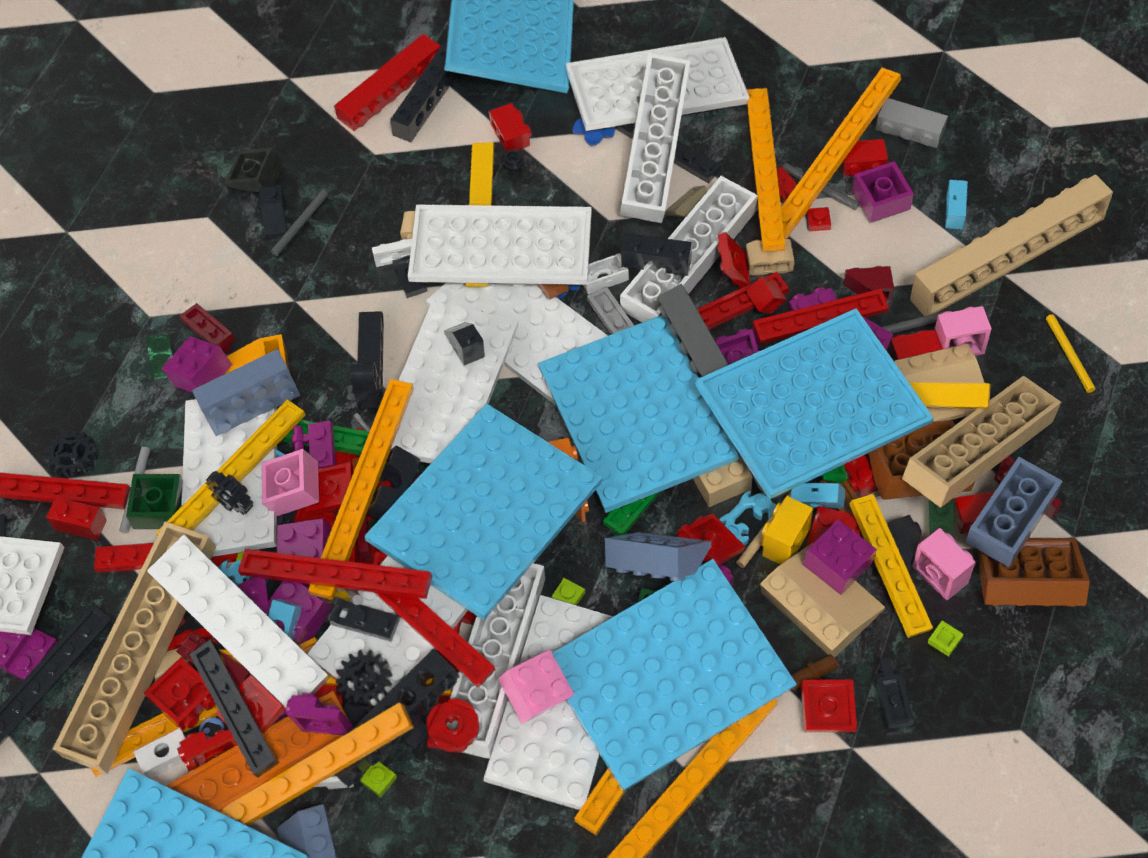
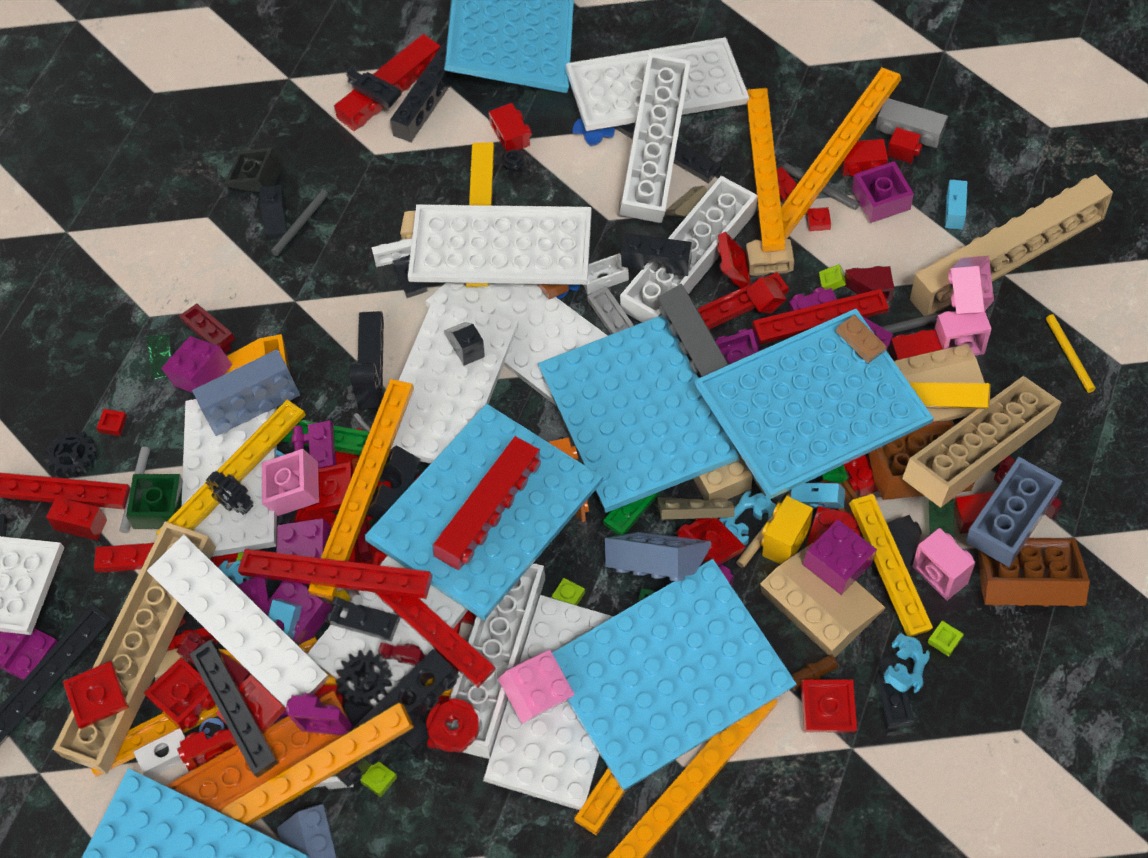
none -> red tile [63,661,129,729]
none -> red tile [96,409,127,436]
none -> black hinge [346,69,402,108]
none -> dark red plate [378,643,425,666]
none -> red brick [433,436,541,571]
none -> dark tan wing [657,497,735,520]
none -> lime plate [819,264,846,290]
none -> medium nougat plate [836,315,887,364]
none -> medium azure helmet [884,633,930,693]
none -> red brick [887,127,923,164]
none -> bright pink brick [949,255,994,314]

